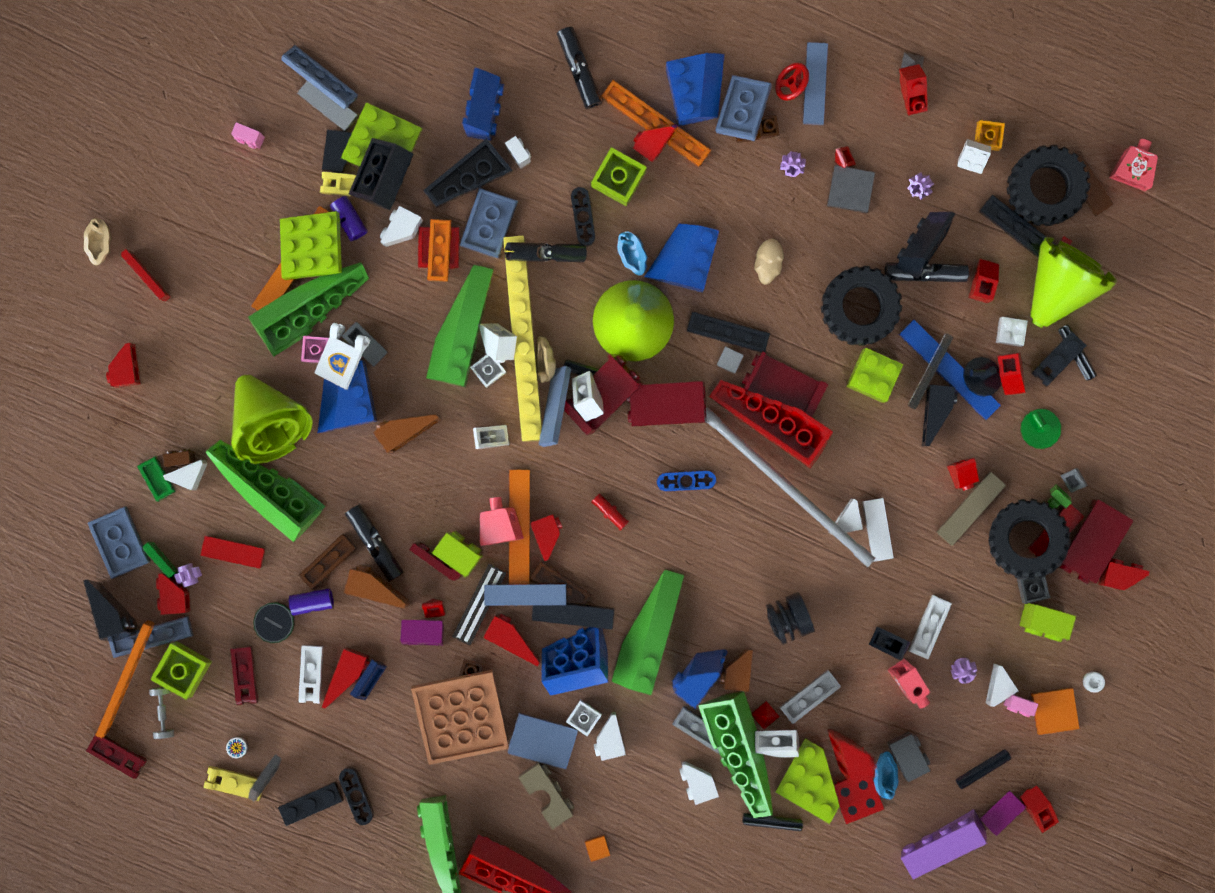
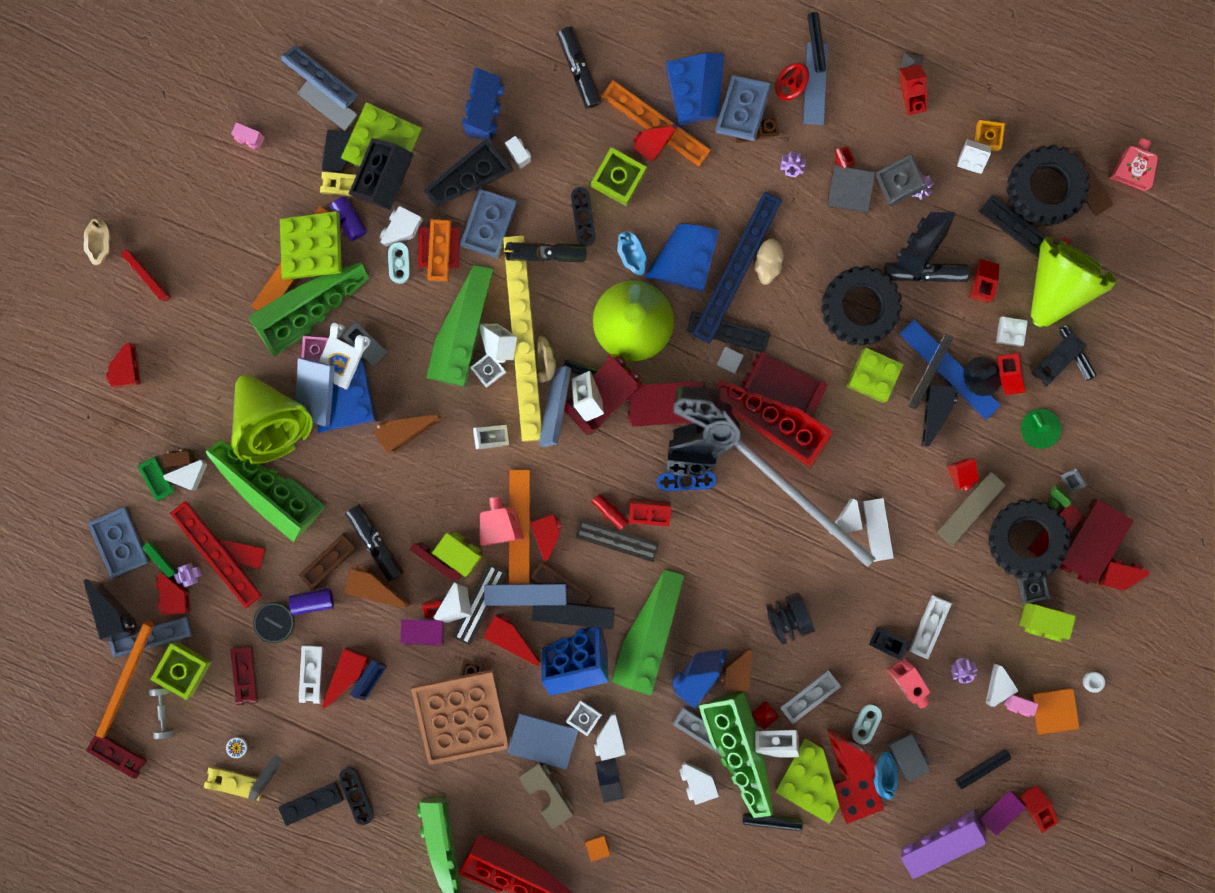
none -> red tile [169,501,263,609]
none -> sand blue tile [295,358,334,426]
none -> light aqua plate [388,242,410,284]
none -> white slope [434,583,472,623]
none -> clear smoke tile [576,519,659,562]
none -> black slope [595,758,624,803]
none -> red hinge [629,498,671,527]
none -> black piece [667,386,740,477]
none -> dark blue tile [692,192,782,344]
none -> black axle [807,12,826,73]
none -> light aqua plate [851,704,882,744]
none -> flat silver tile [875,154,927,207]

